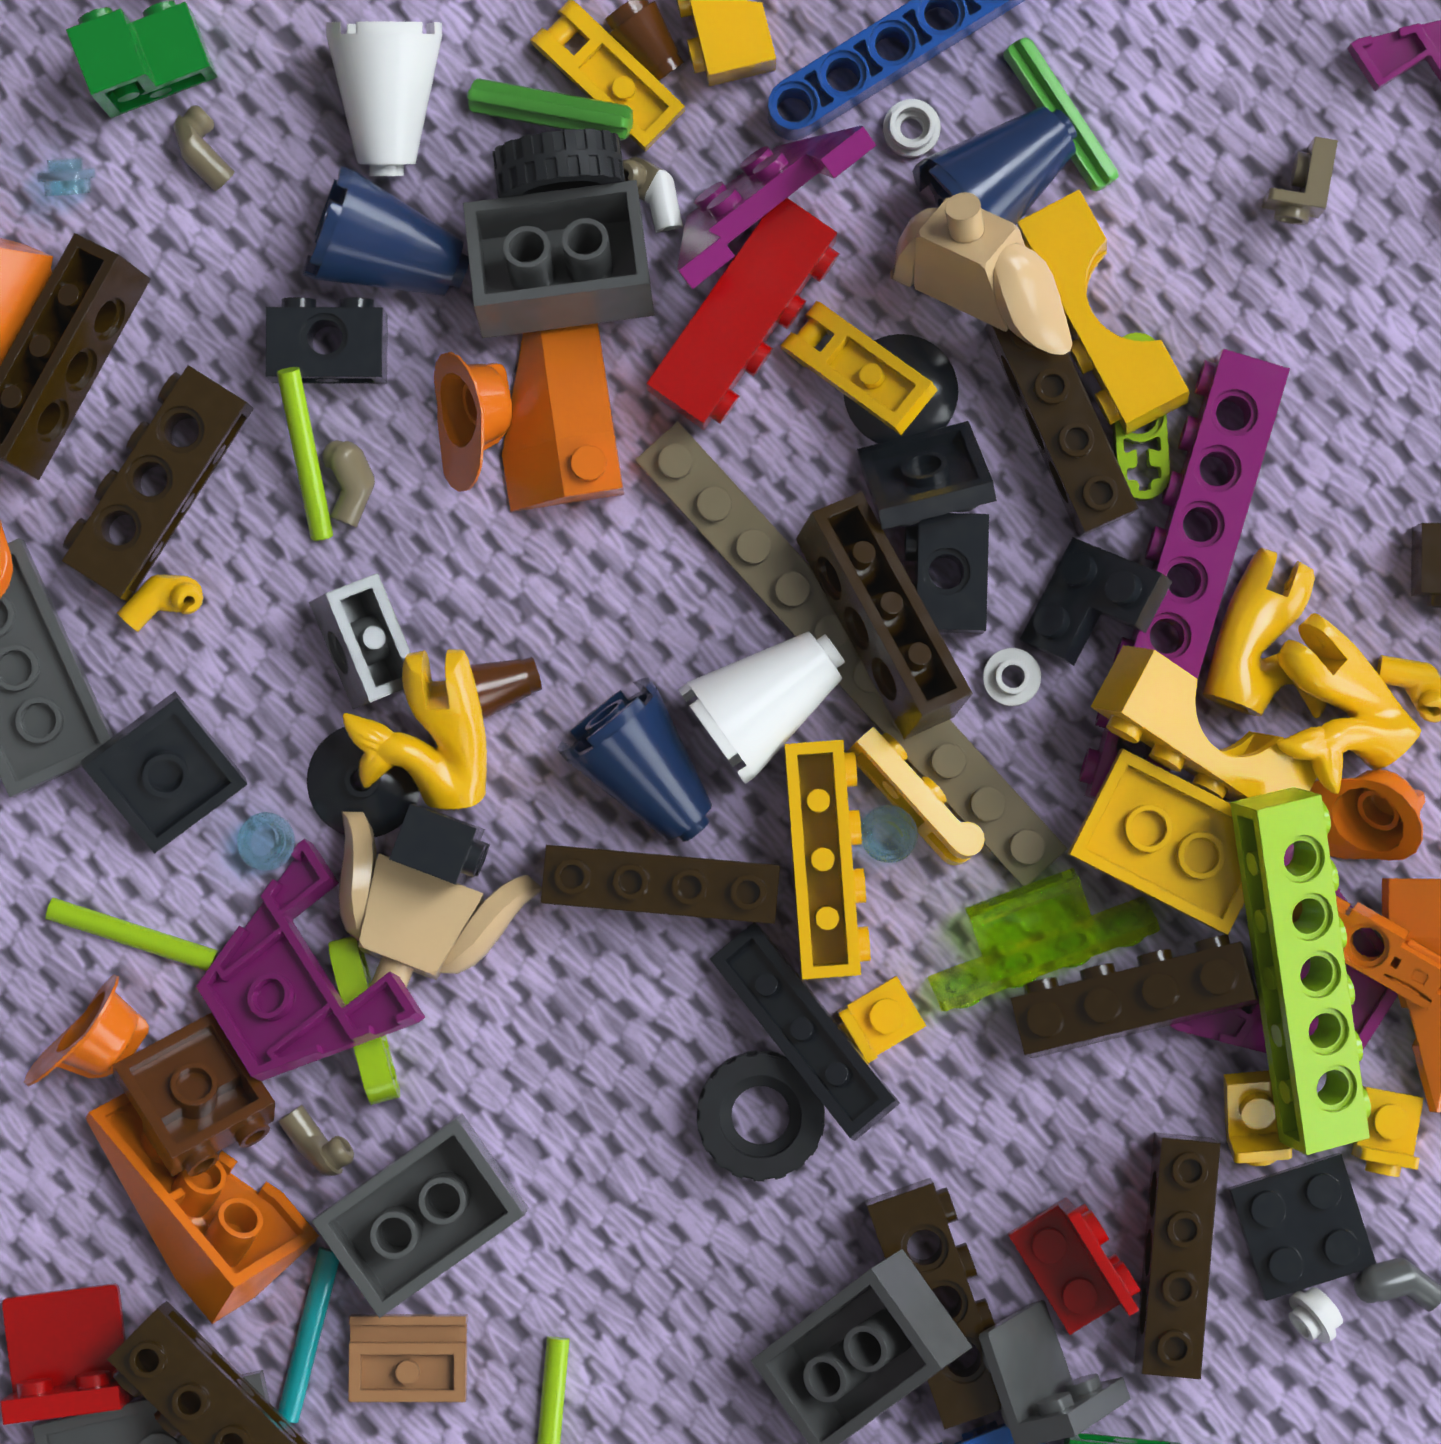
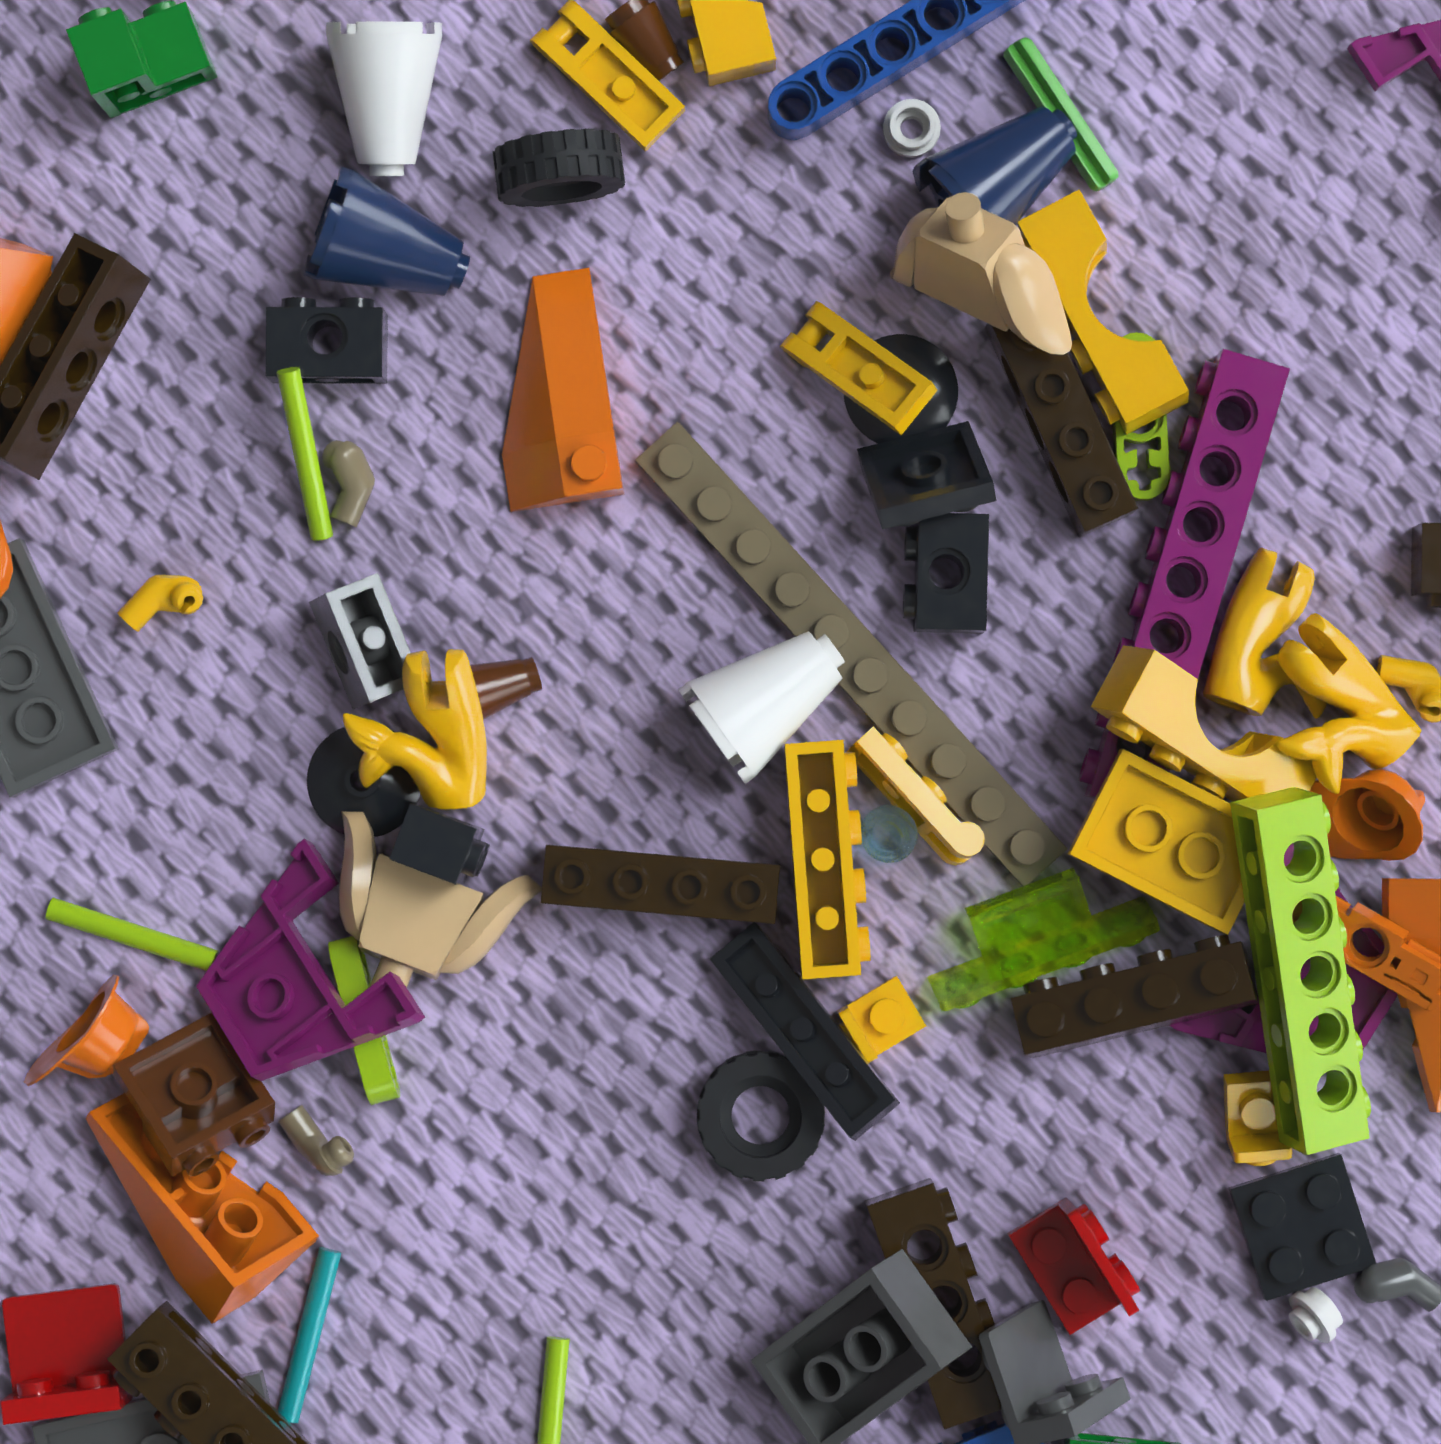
clear light blue plate [37,157,96,196] -> none
dark brown brick [62,365,254,601] -> none
black plate [81,691,248,853] -> none
dark tan arm [173,105,235,192] -> none
clear light blue plate [237,812,295,871] -> none
dark grey brick [312,1113,529,1318] -> none
medium nougat plate [348,1314,468,1402] -> none
orange piece [434,352,512,492] -> none
dark grey brick [463,180,655,338] -> none
bright green axle [467,78,634,140] -> none
dark blue cone [558,677,712,842] -> none
white arm [623,157,683,233] -> none
red brick [646,198,840,430] -> none
magenta wing [677,126,877,289] -> none
dark brown brick [795,491,973,740] -> none
white plate [983,648,1041,706] -> none
black plate [1020,537,1173,666] -> none
dark brown brick [1134,1132,1221,1379] -> none
dark tan bracket [1262,136,1338,225] -> none
yellow bracket [1351,1086,1424,1177] -> none

